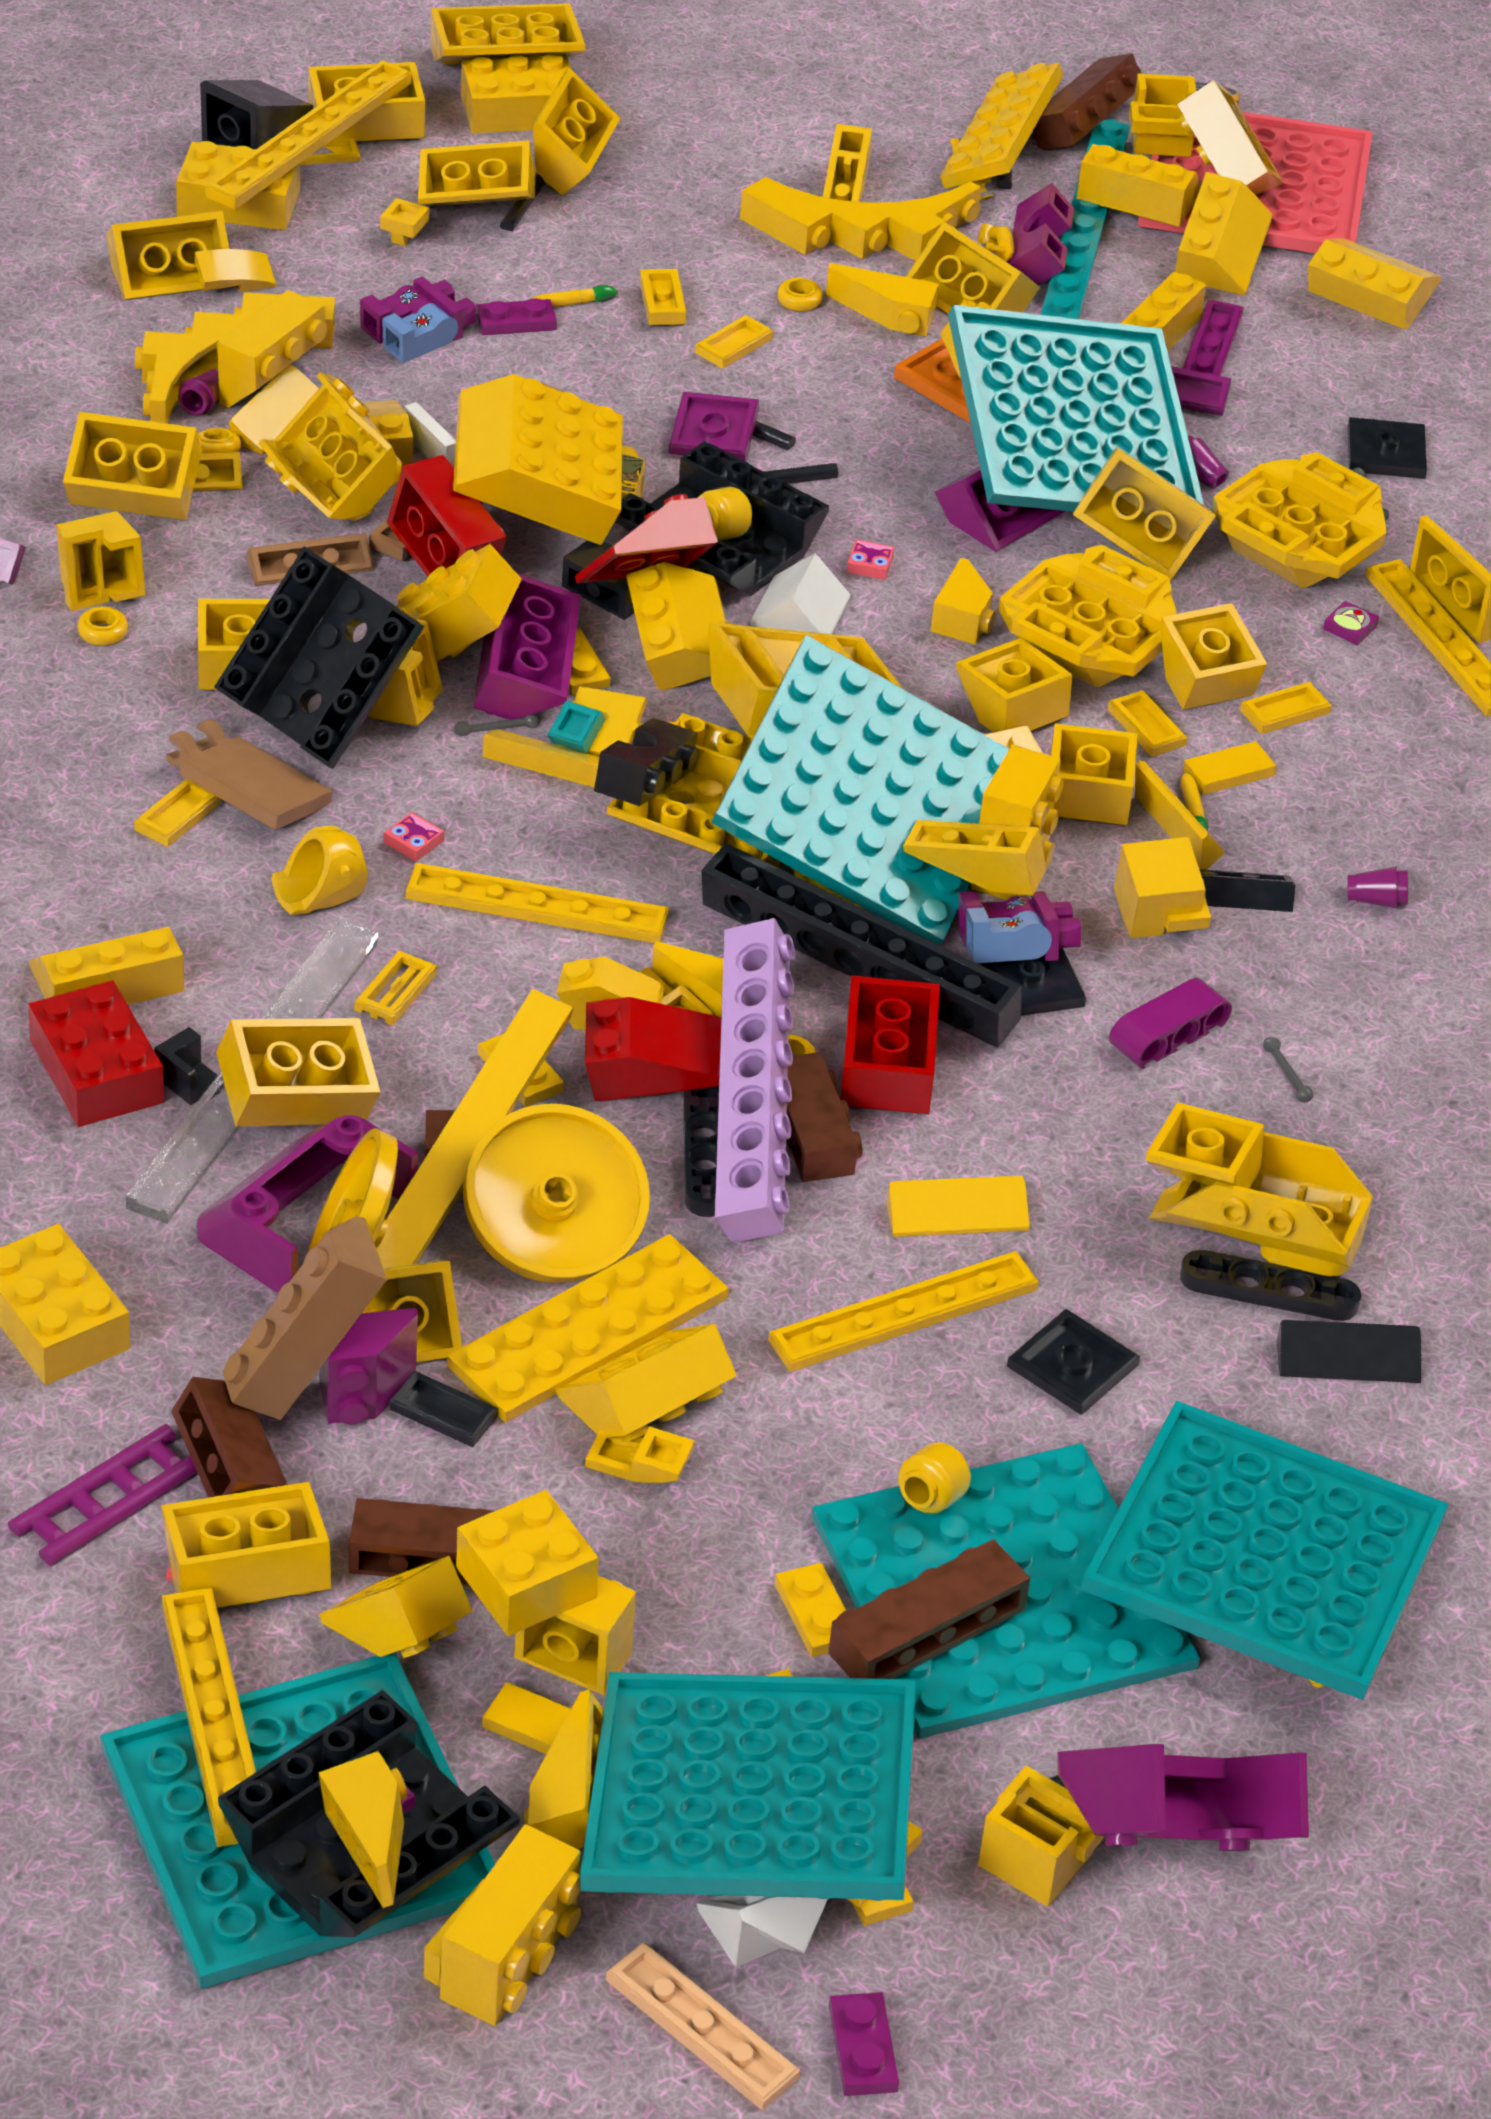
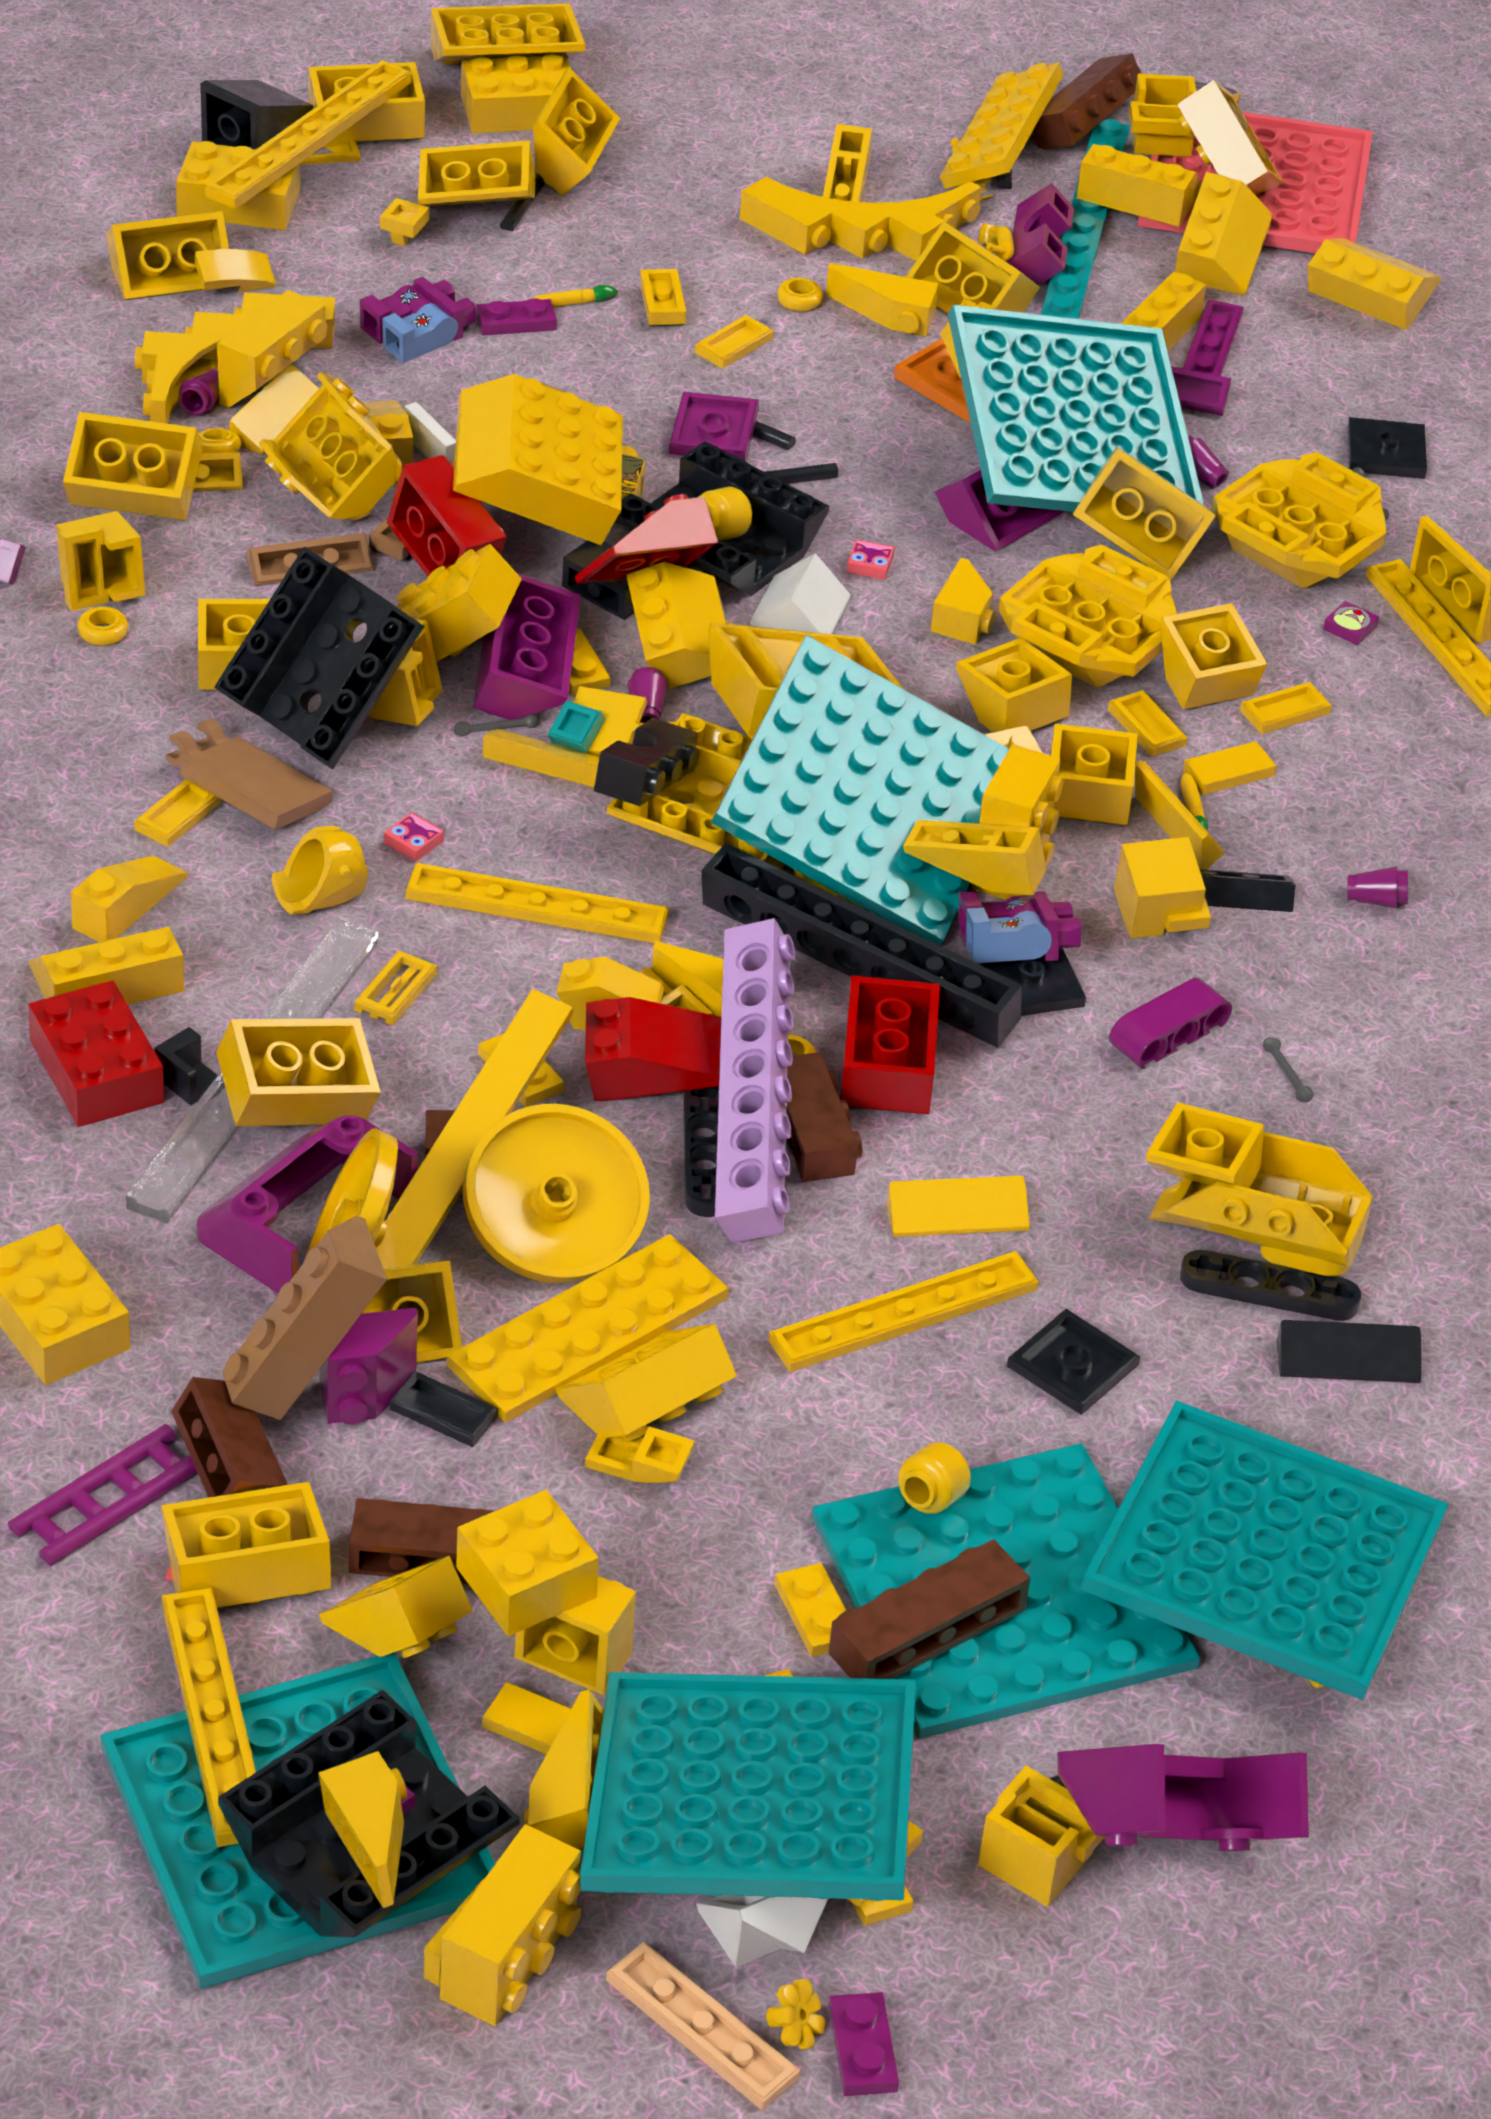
none -> yellow slope [71,855,188,942]
none -> magenta cone [627,667,668,723]
none -> yellow plant [766,1979,826,2050]

